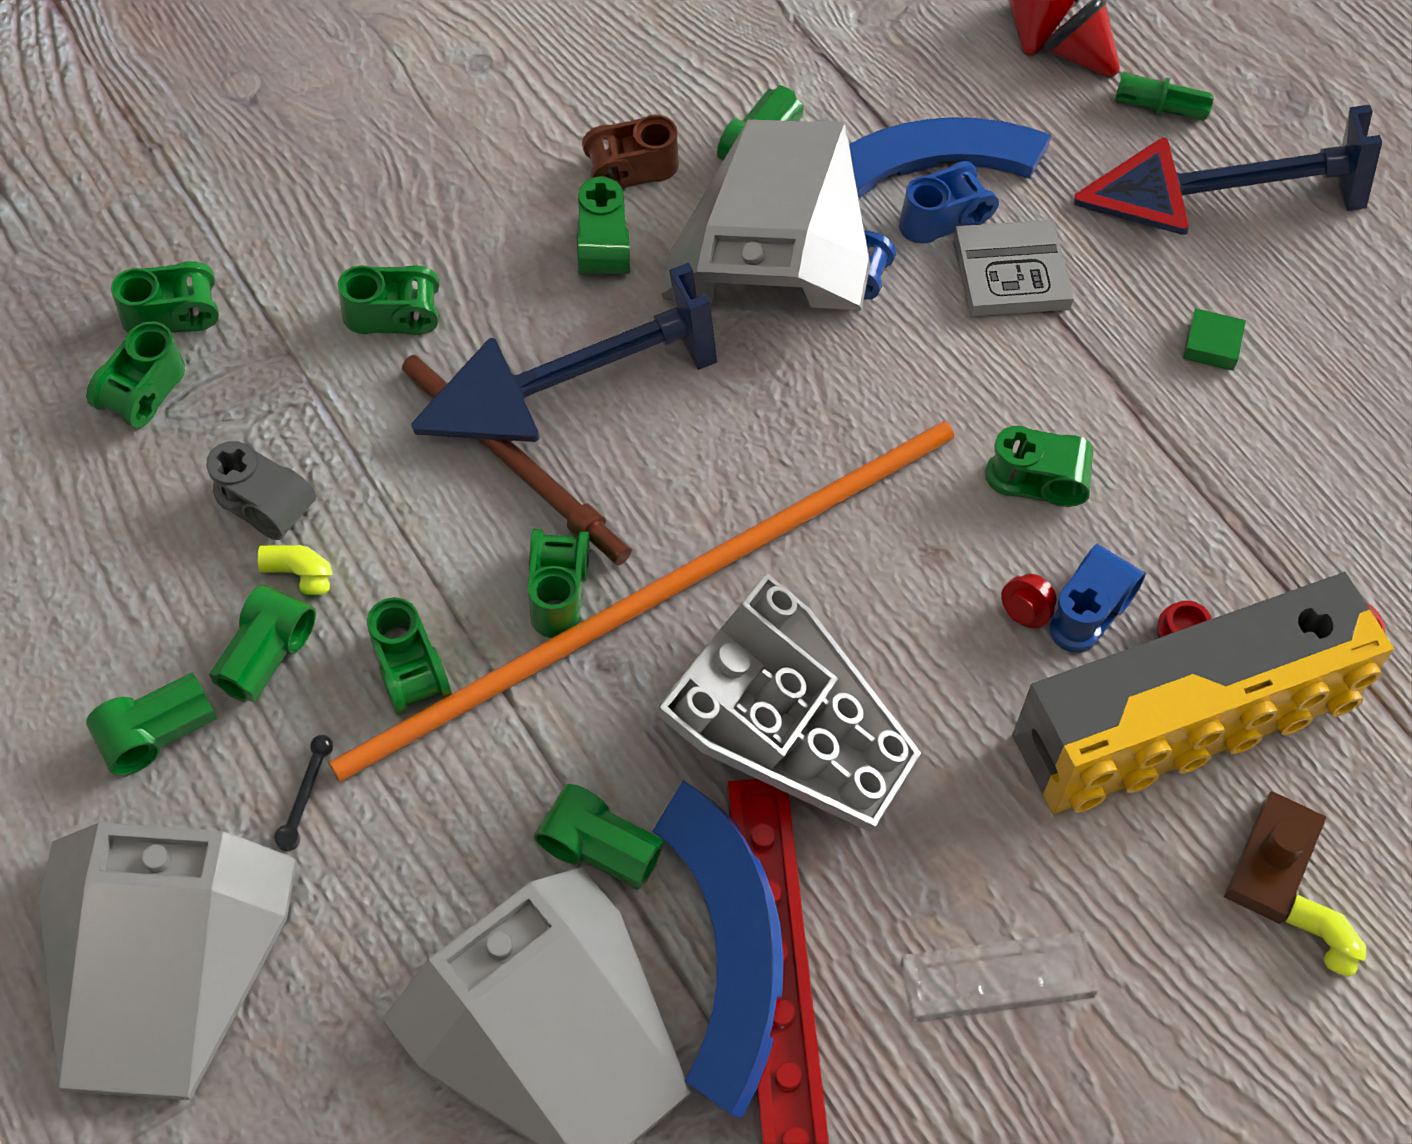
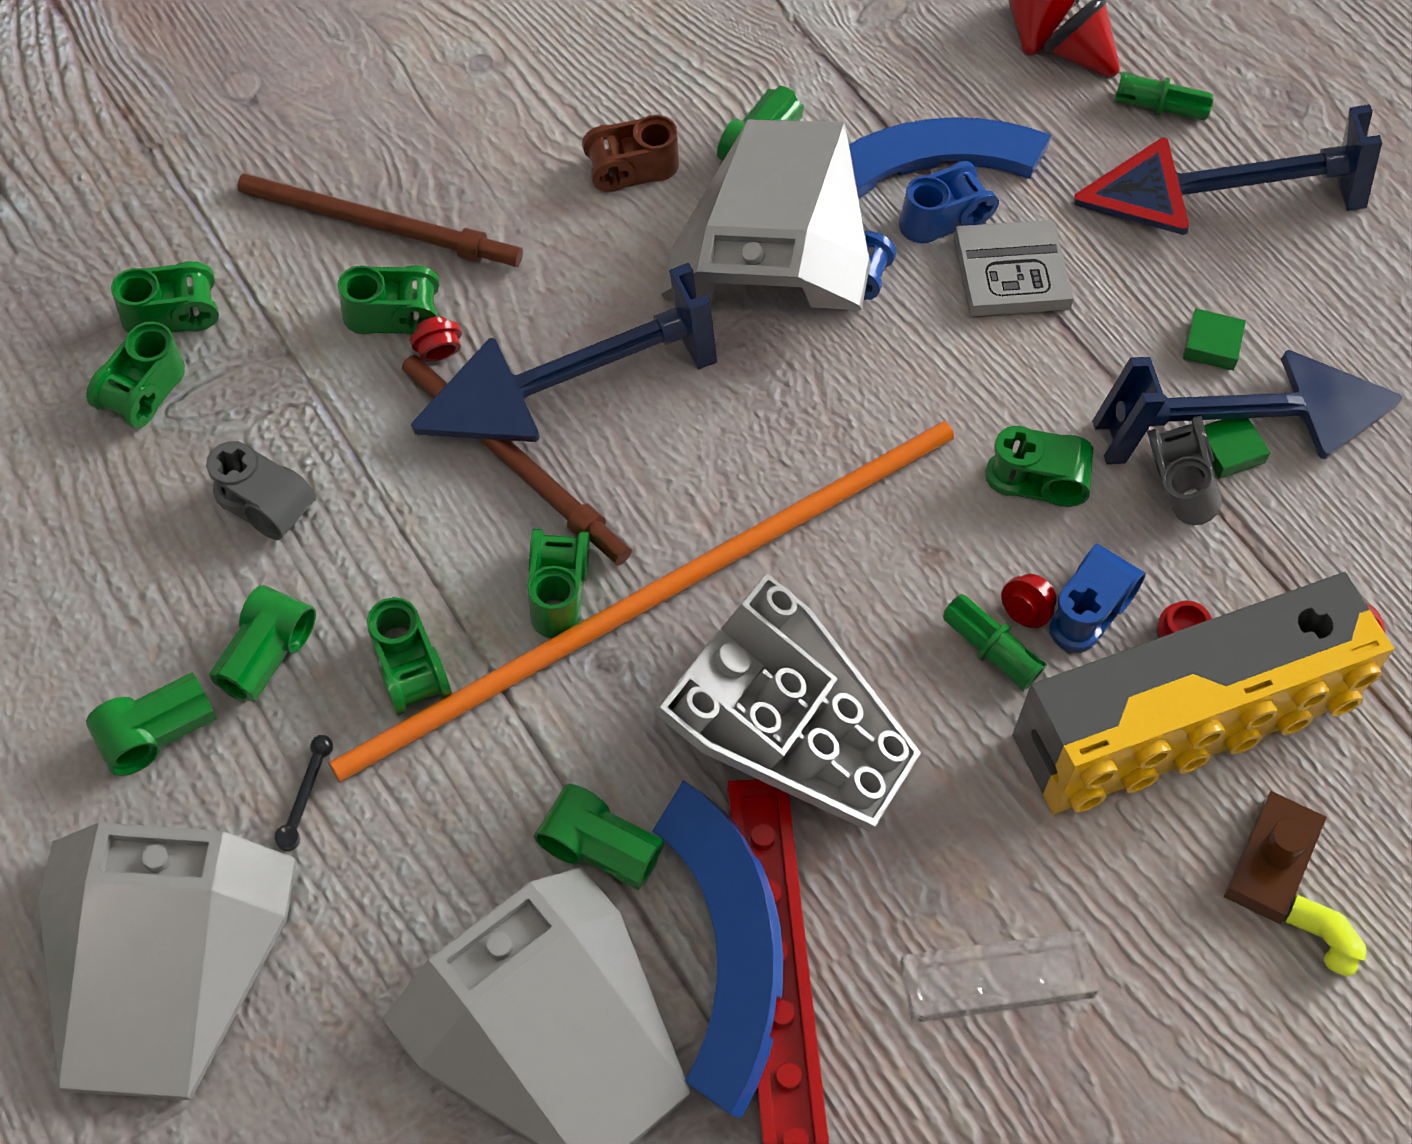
neon yellow arm [258,545,333,595] -> none
green piece [577,177,630,275] -> none
none -> copper bar [238,173,523,267]
none -> red plate [409,317,462,362]
none -> green axle [943,594,1047,692]
none -> dark blue piece [1092,350,1402,464]
none -> dark grey piece [1148,416,1222,525]
none -> green tile [1205,418,1270,479]

